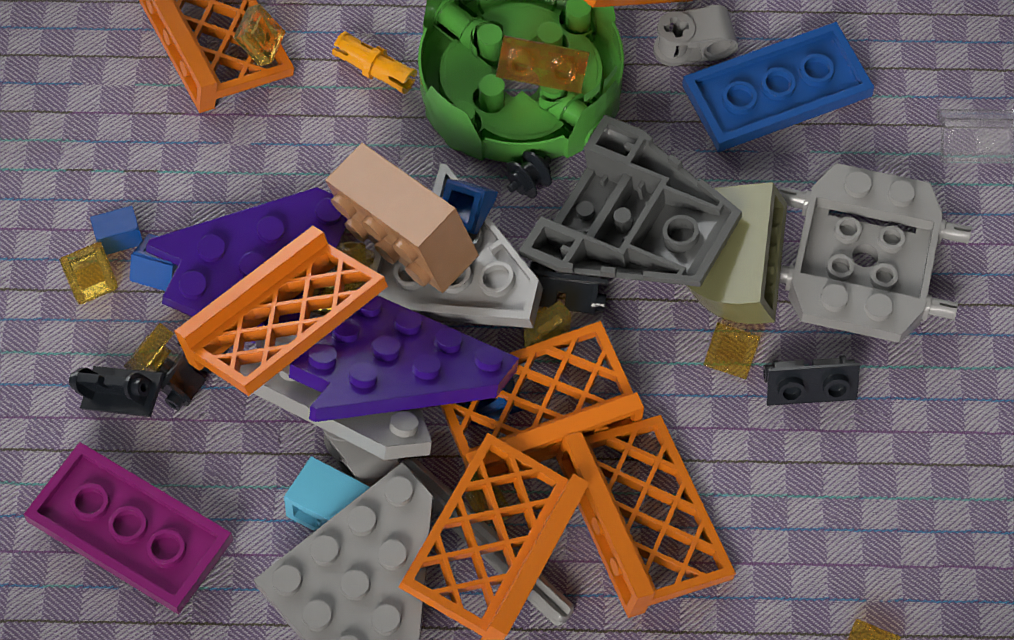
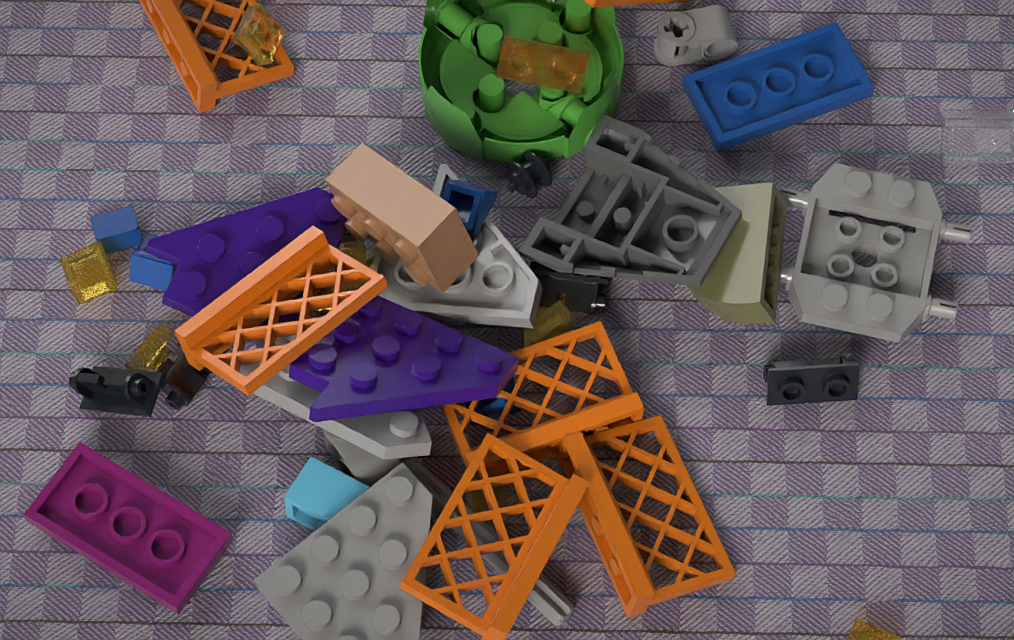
light orange pin [332,31,417,94] -> none
clear yellow slope [703,322,762,380] -> none

